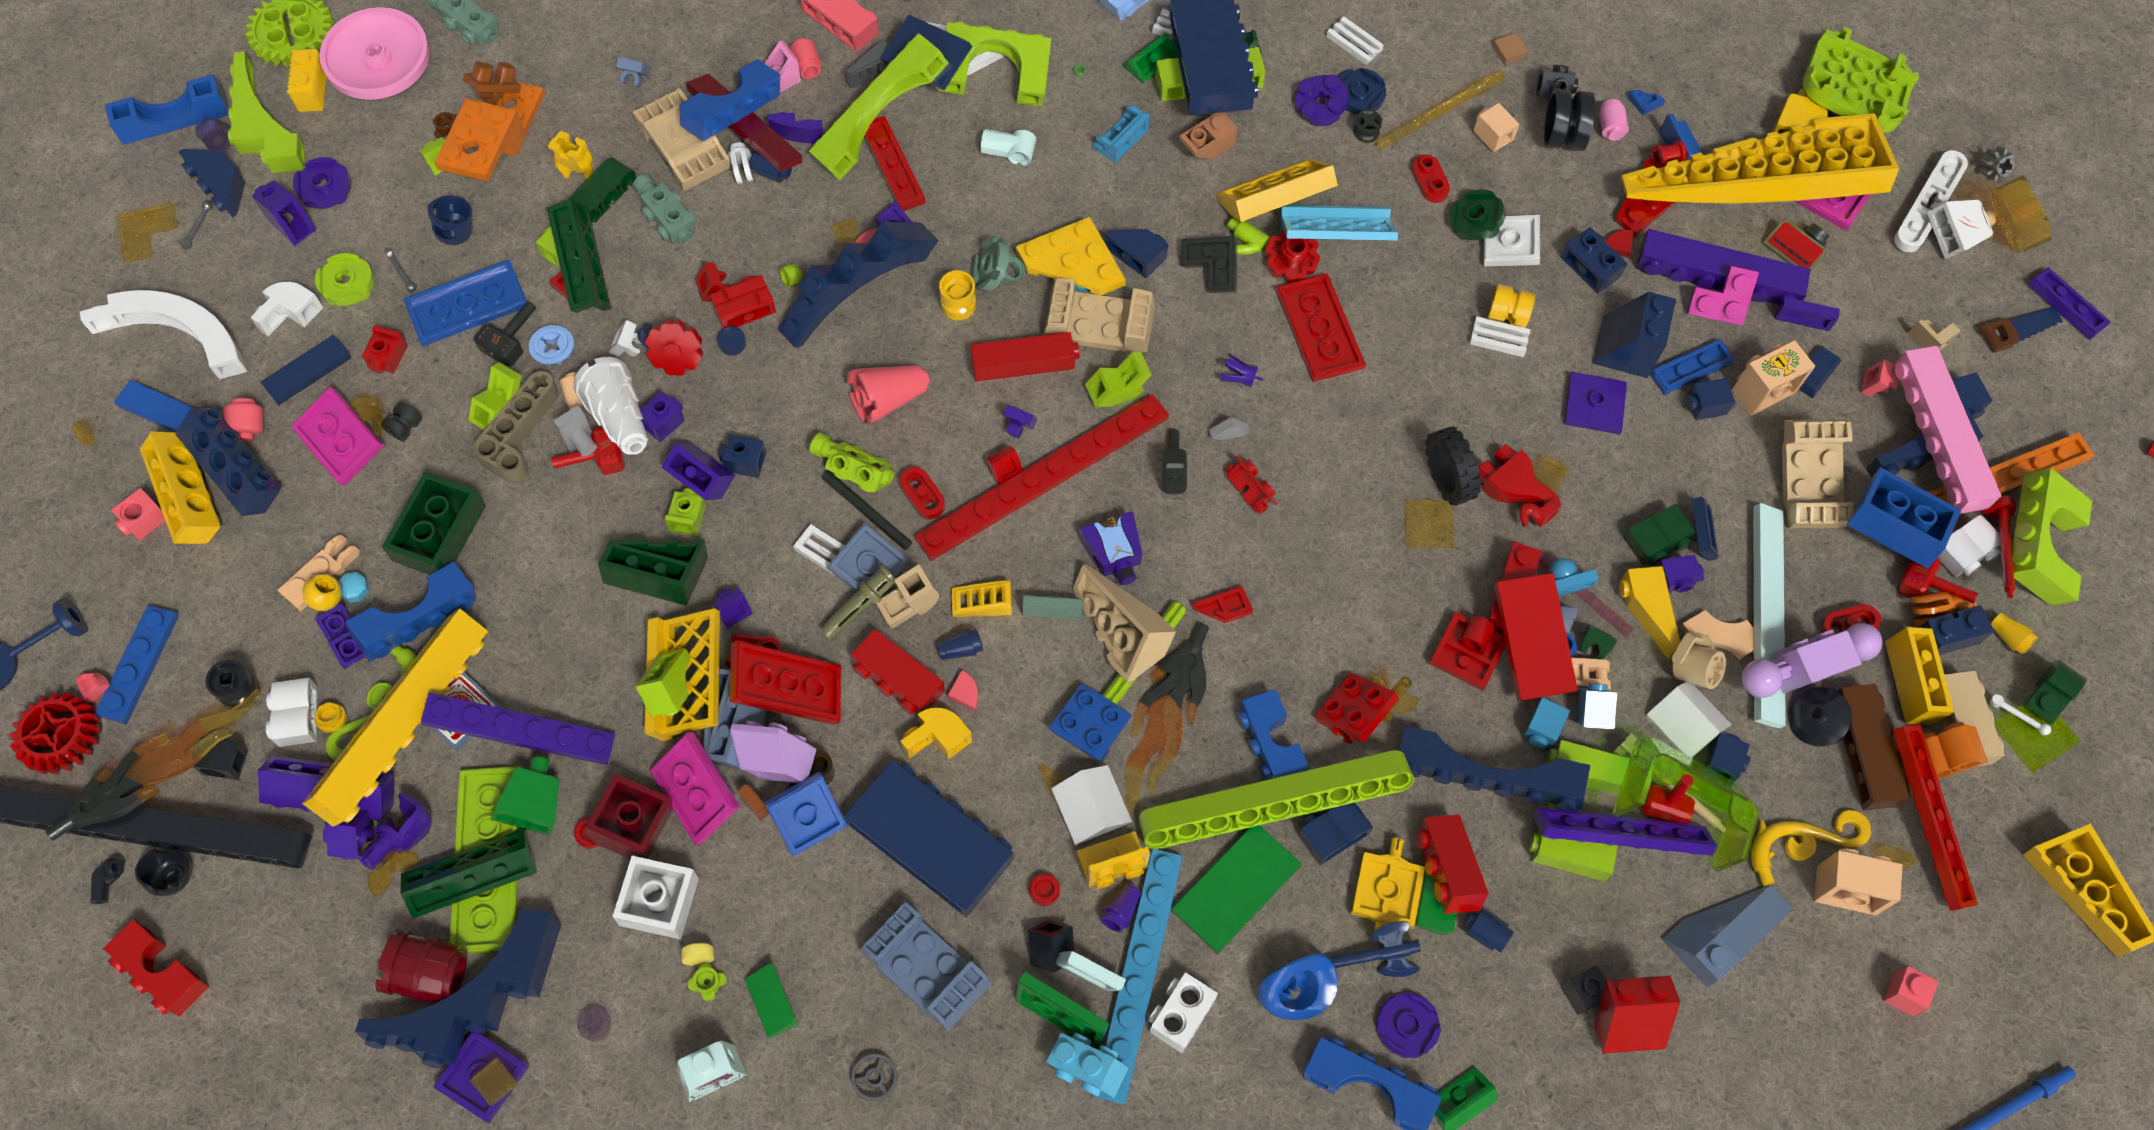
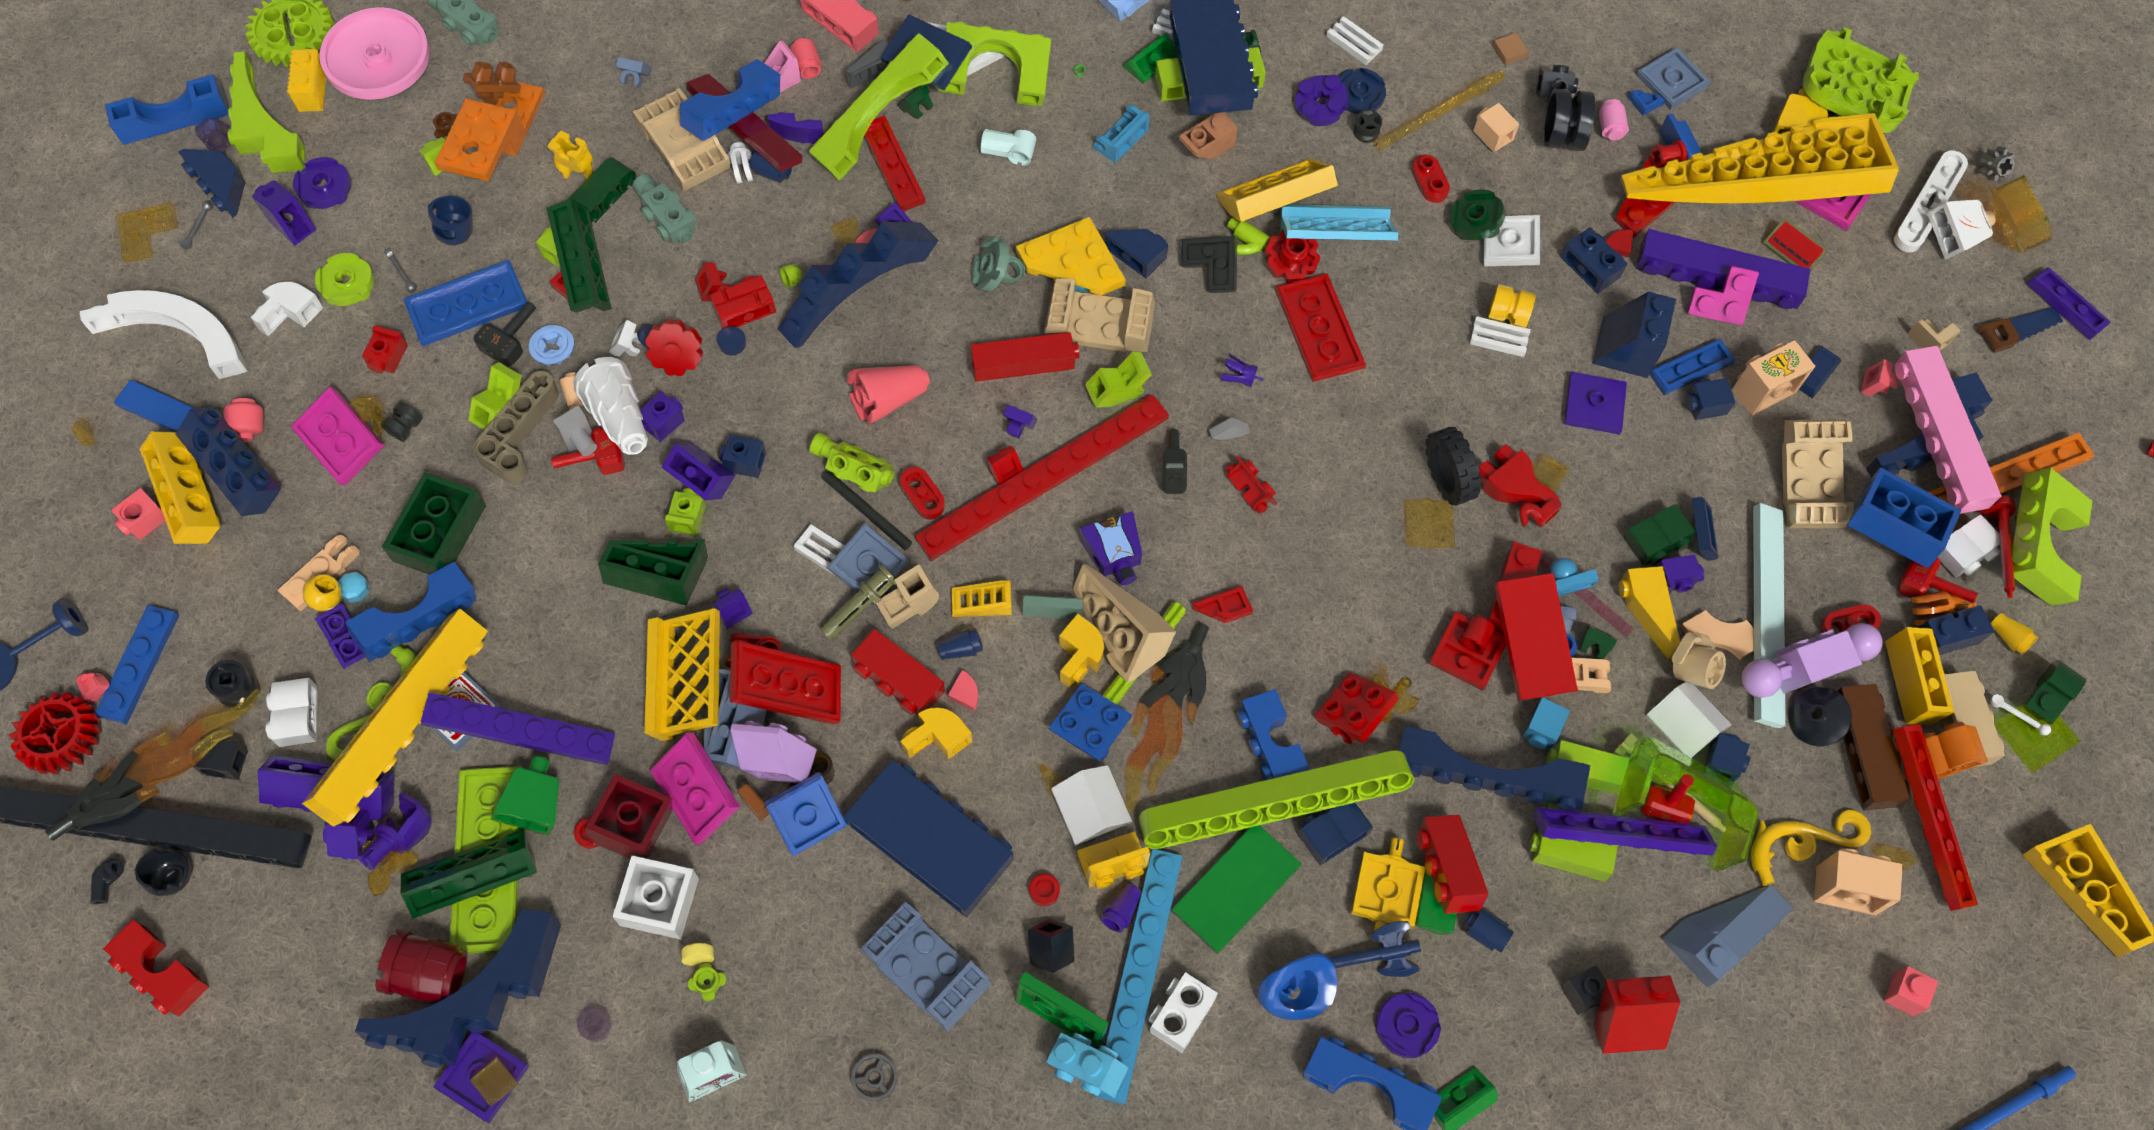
dark blue tile [260,335,351,406] -> none
yellow plate [314,702,347,733] -> none
lime arch [635,648,690,717] -> none
green slope [744,963,798,1039] -> none
yellow wheel [939,270,976,320] -> none
light aqua tile [1055,951,1126,992] -> none
brick [1577,683,1617,729] -> none
dark purple tile [1775,297,1840,331] -> none
pearl dark grey plate [1803,223,1830,246] -> none
none -> dark green tile [897,85,933,119]
none -> yellow brick [1059,614,1104,688]
none -> sand blue tile [1636,47,1711,110]

